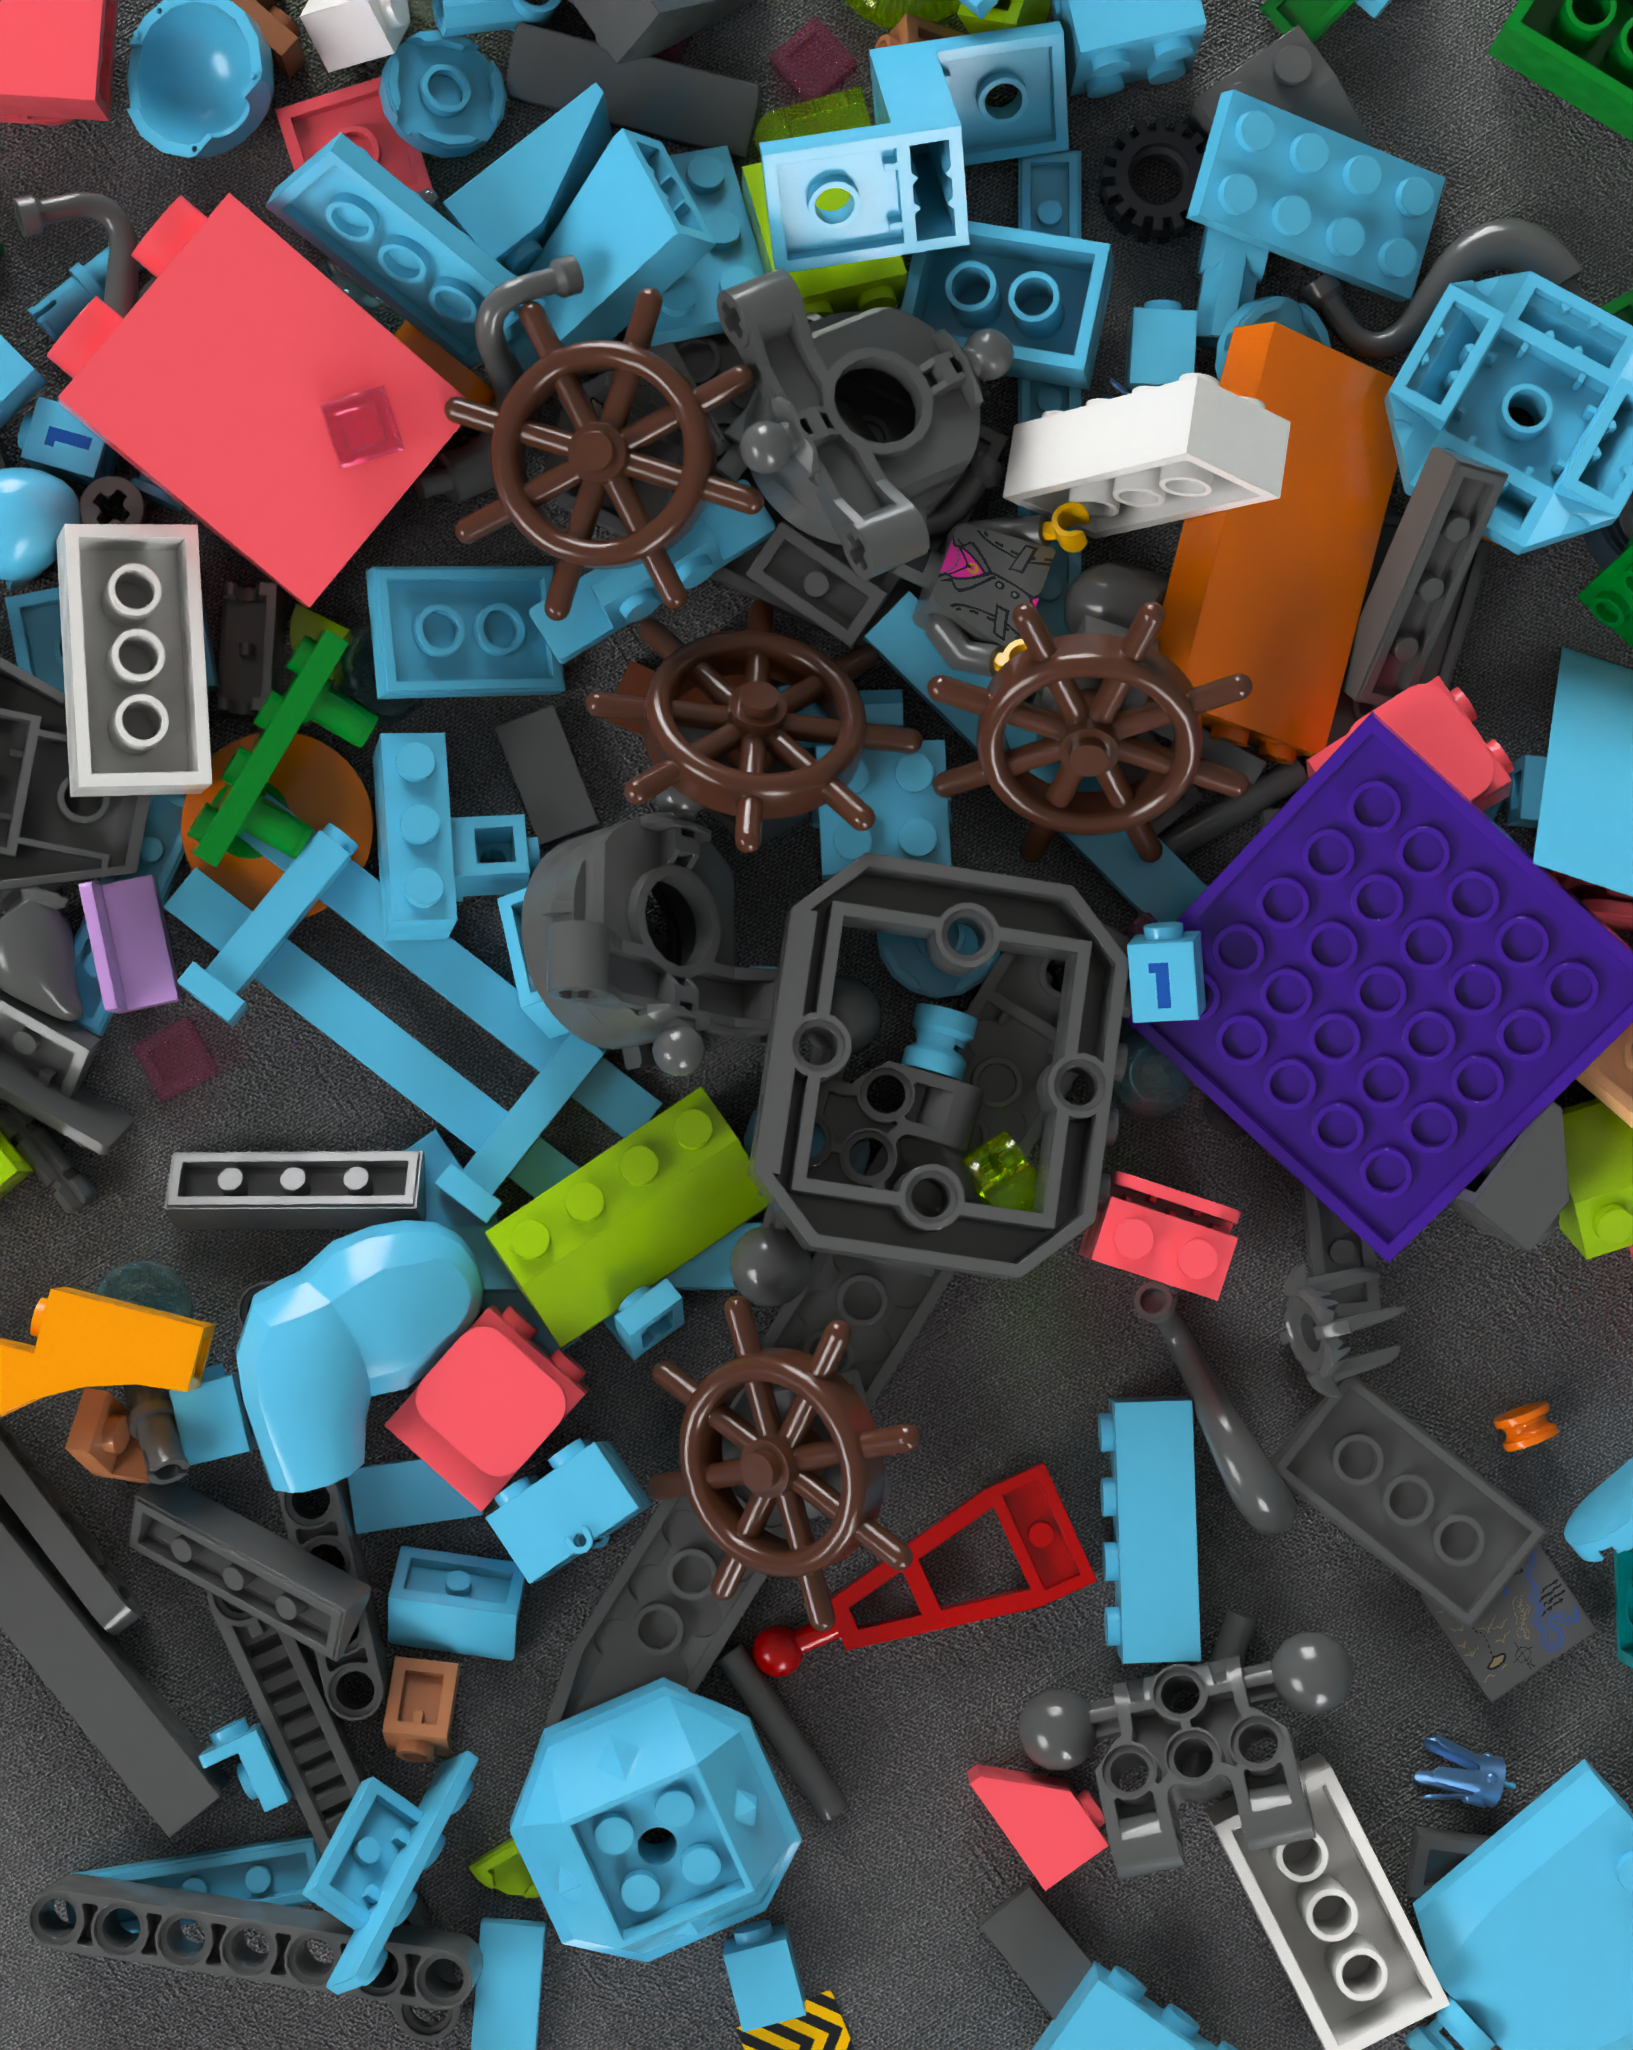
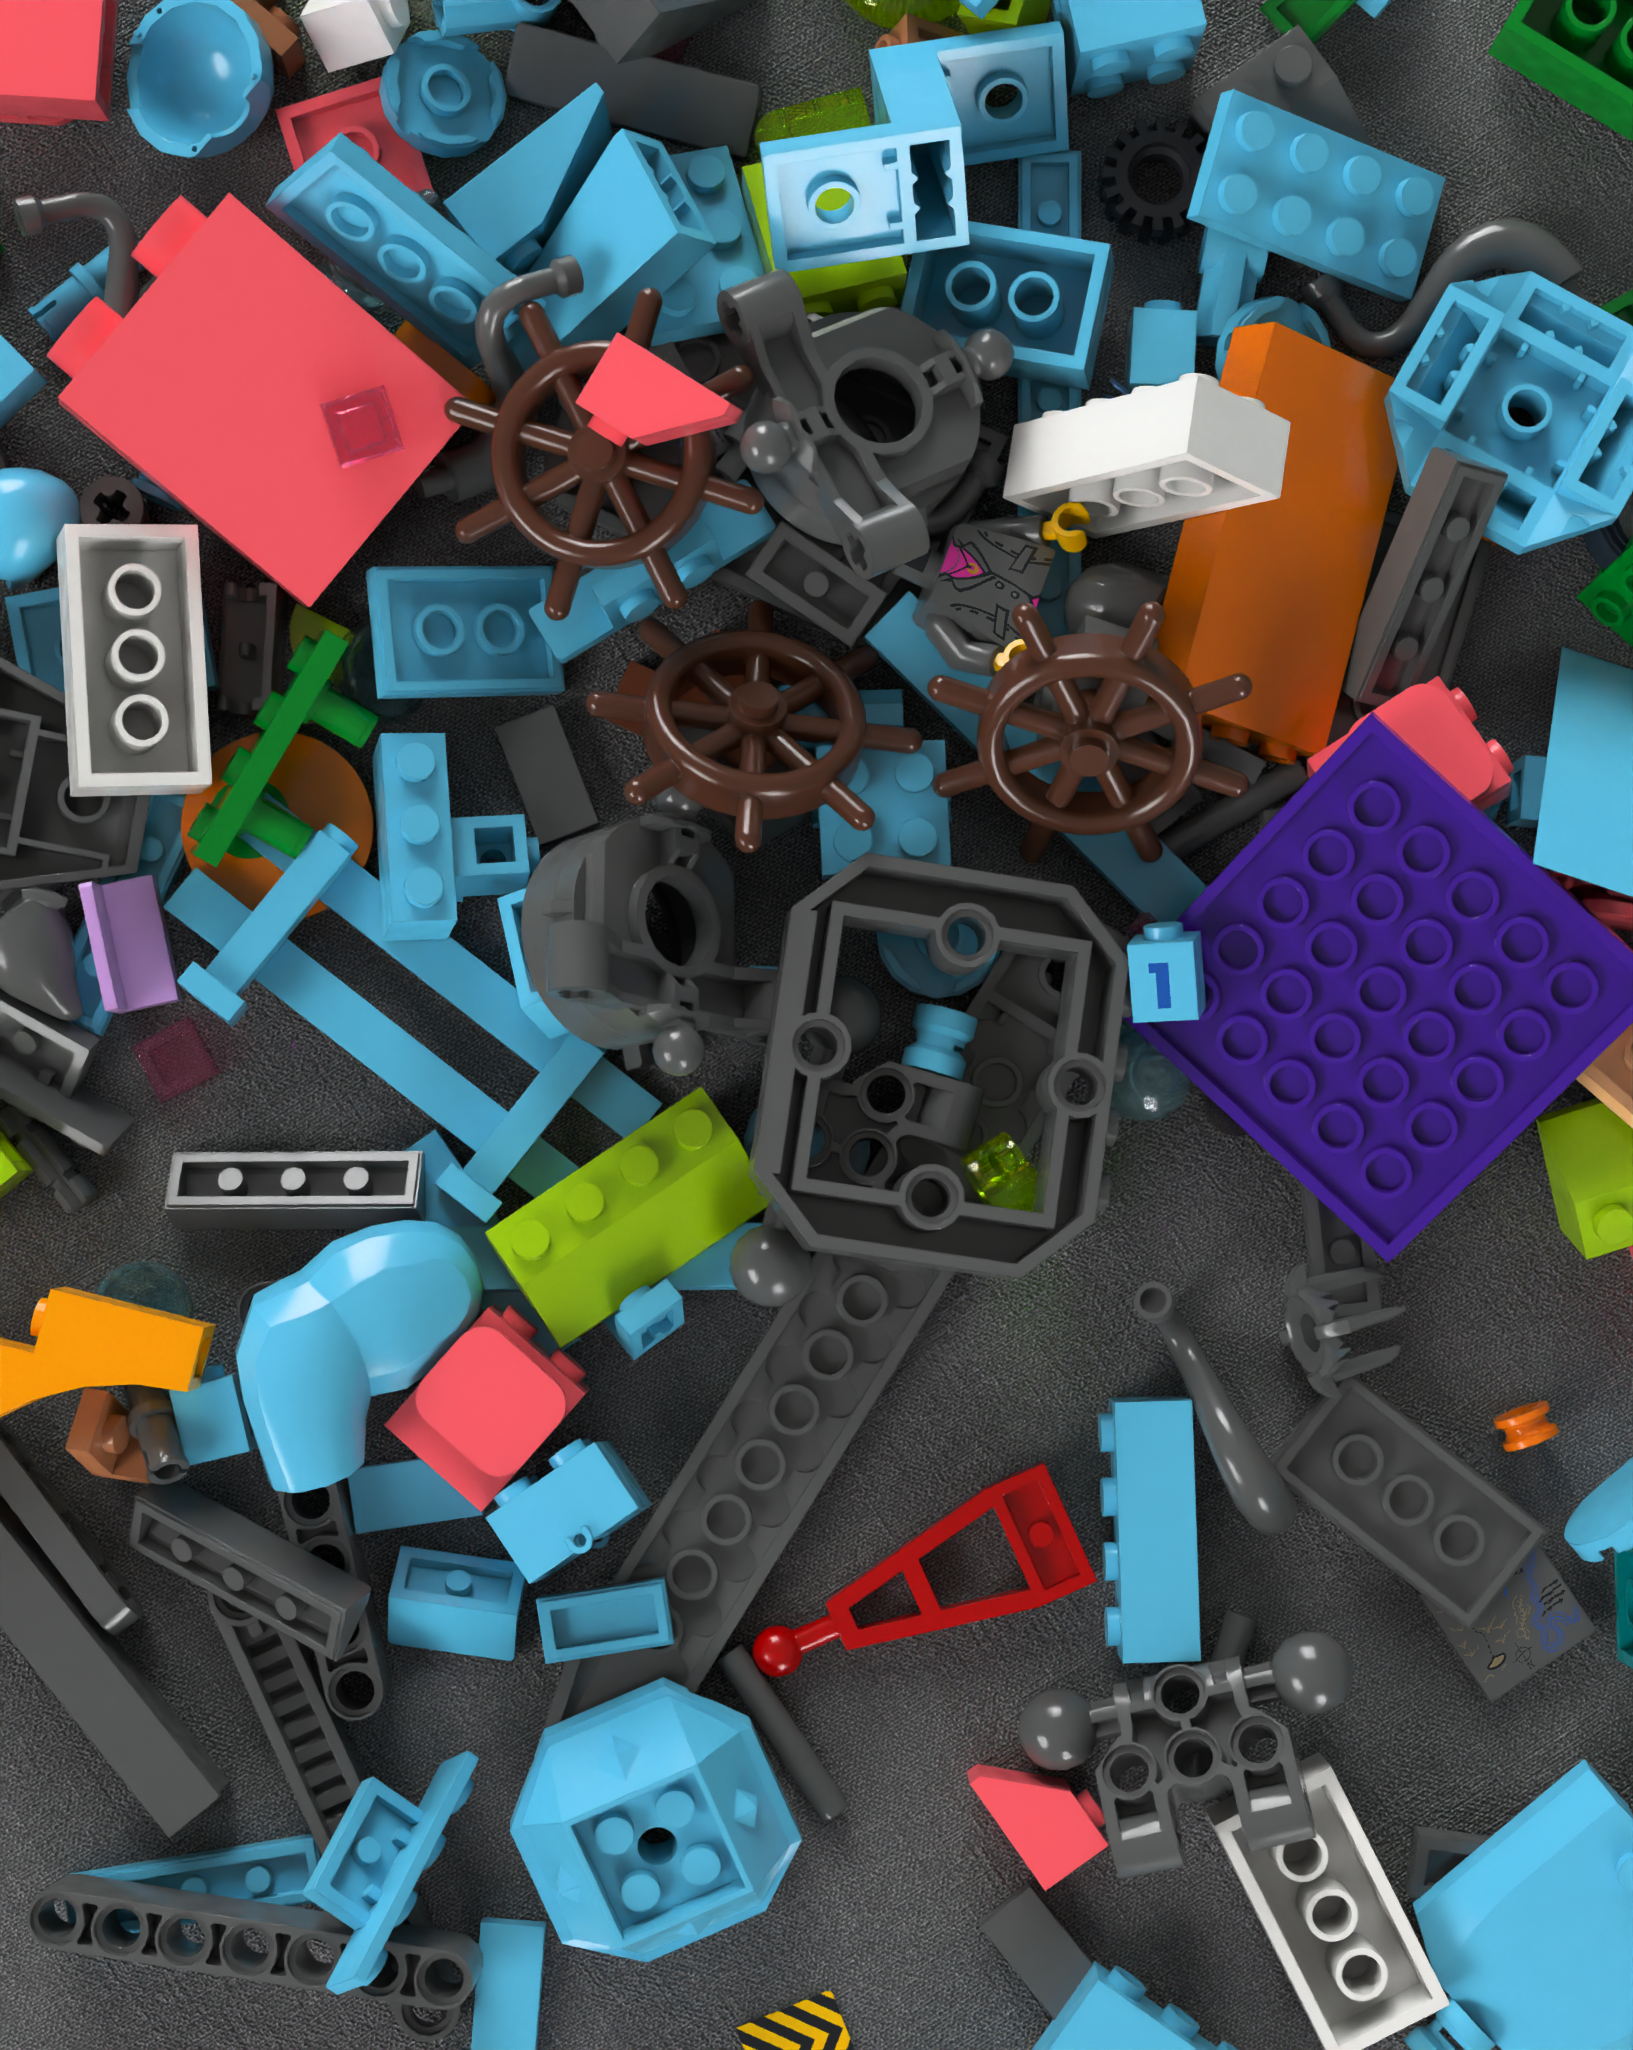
medium azure brick [18,396,119,486] -> none
medium azure bracket [198,1717,294,1812] -> none
nougat bracket [382,1656,460,1763] -> none
lime tile [469,1837,540,1898] -> none
reddish brown brick [647,1295,920,1631] -> none
medium azure brick [723,1920,806,2032] -> none
clear pink tile [769,16,858,111] -> none
coral brick [1078,1170,1241,1301] -> none
flat silver piece [1414,1734,1516,1808] -> none
dark grey slope [1448,1101,1569,1252] -> none
none -> medium azure tile [536,1577,675,1664]
none -> coral slope [575,332,744,447]

